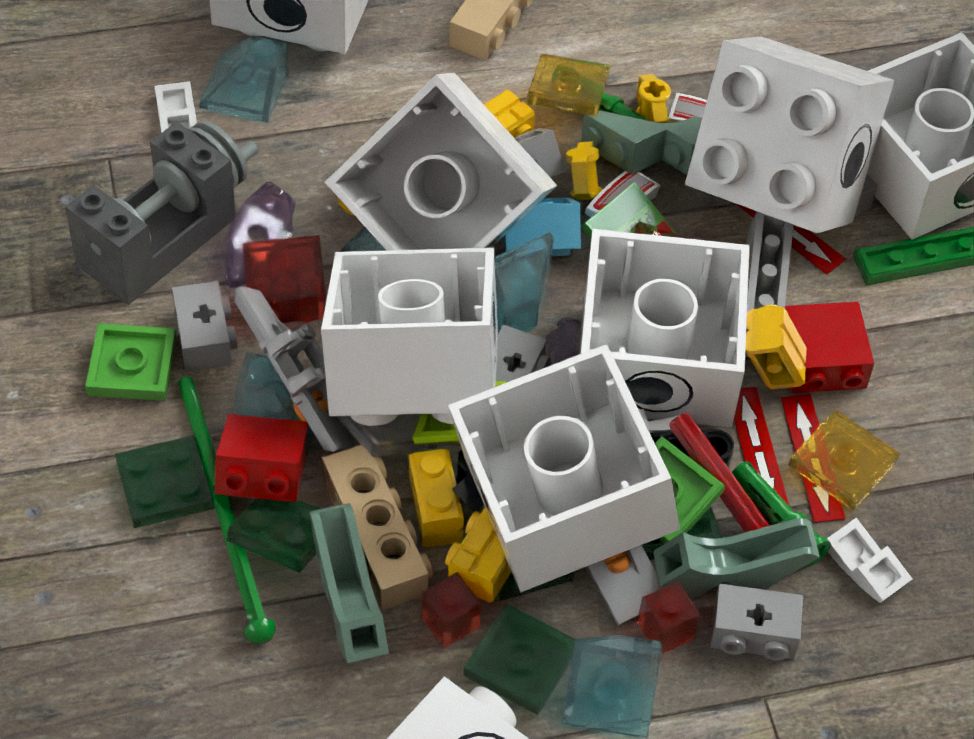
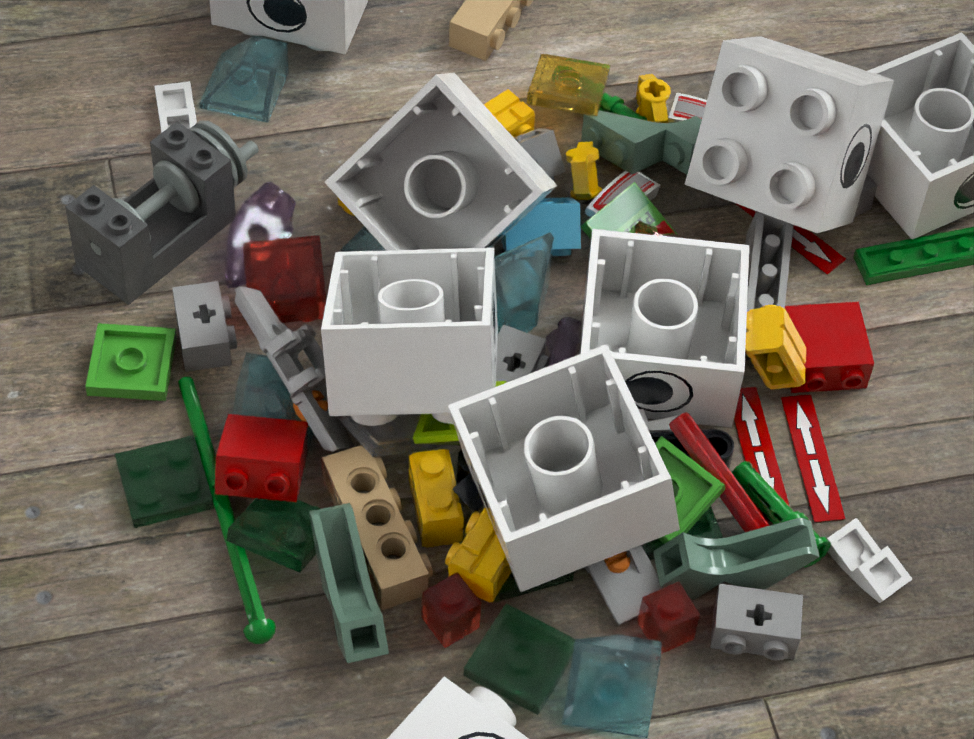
clear yellow plate [788,409,901,511] -> none

